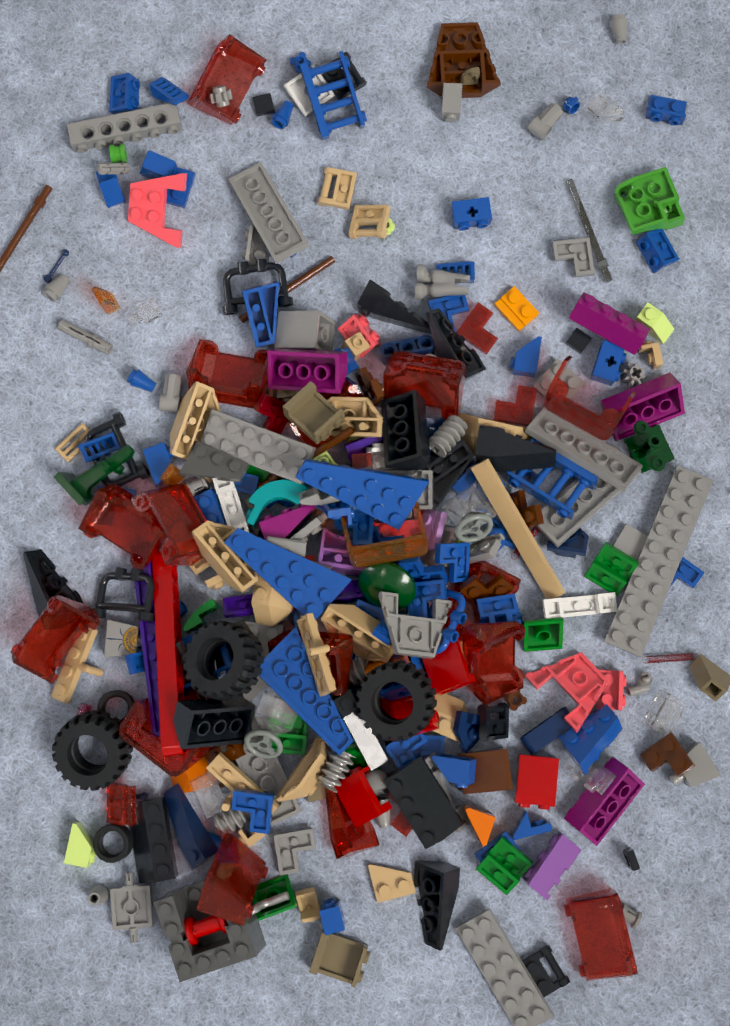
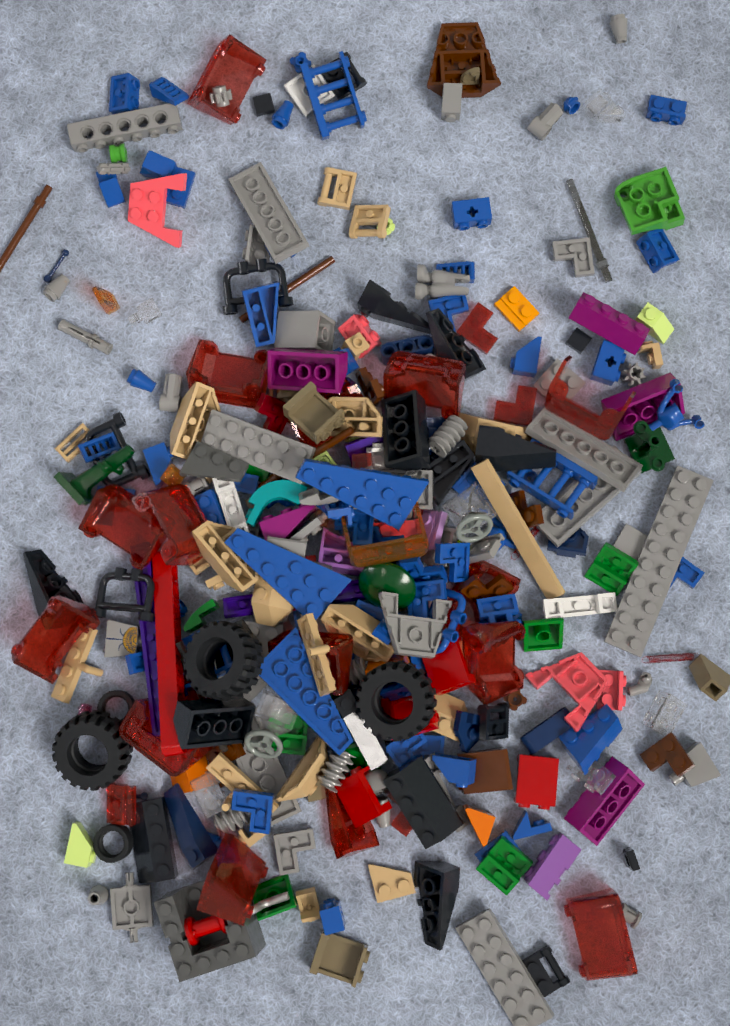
none -> blue piece [648,379,705,431]

